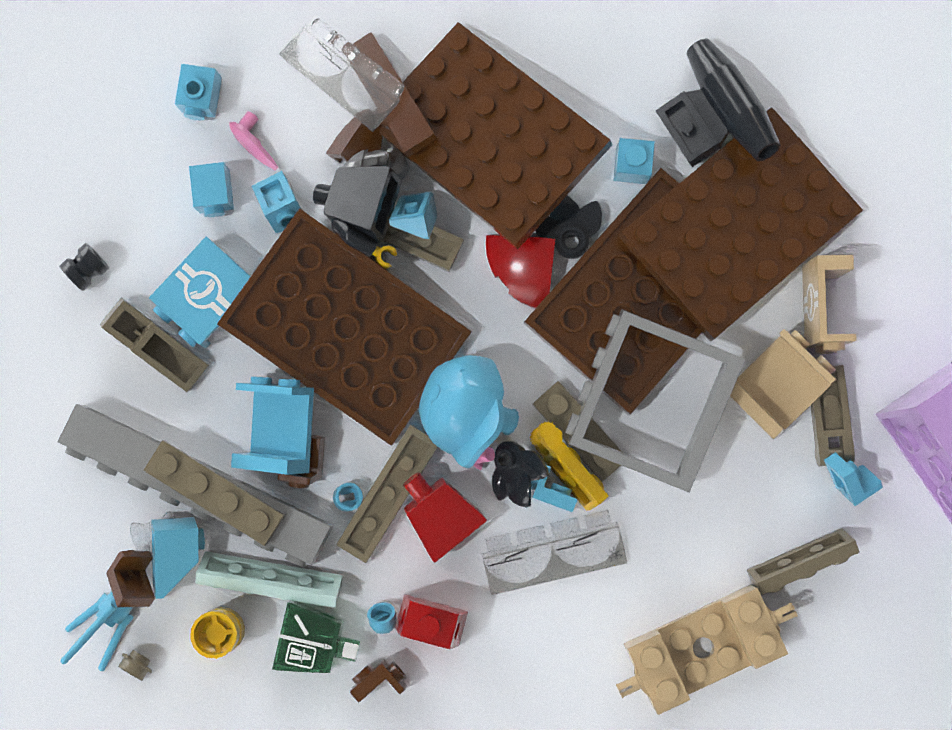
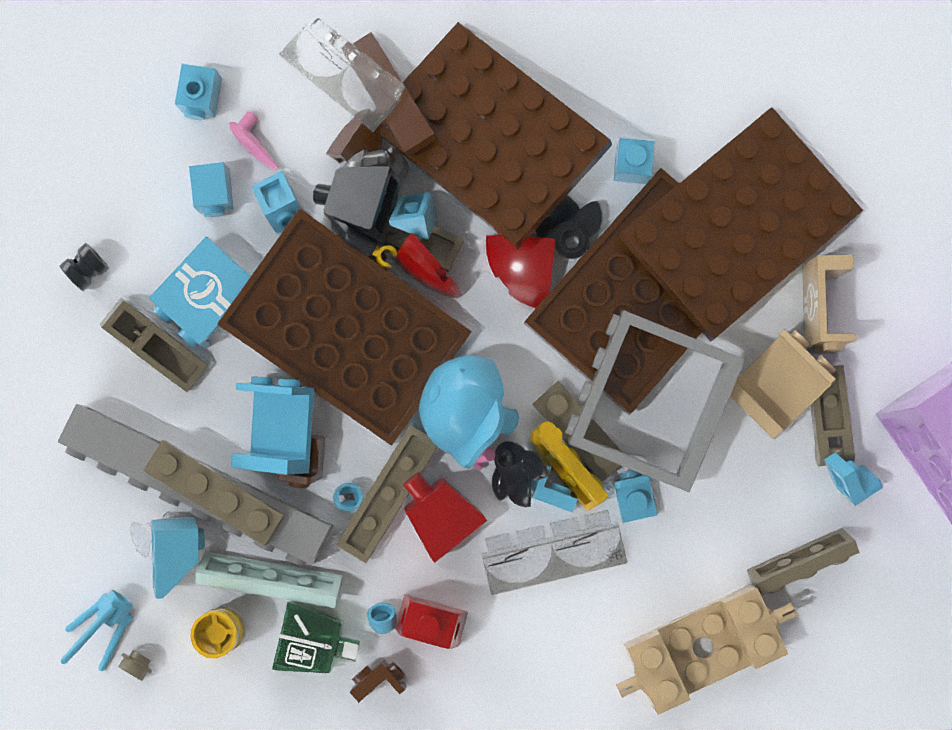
reddish brown bracket [106,550,155,607] -> none
black plate [655,38,781,167] -> none
none -> red brick [395,233,462,299]
none -> medium azure bracket [613,470,657,523]

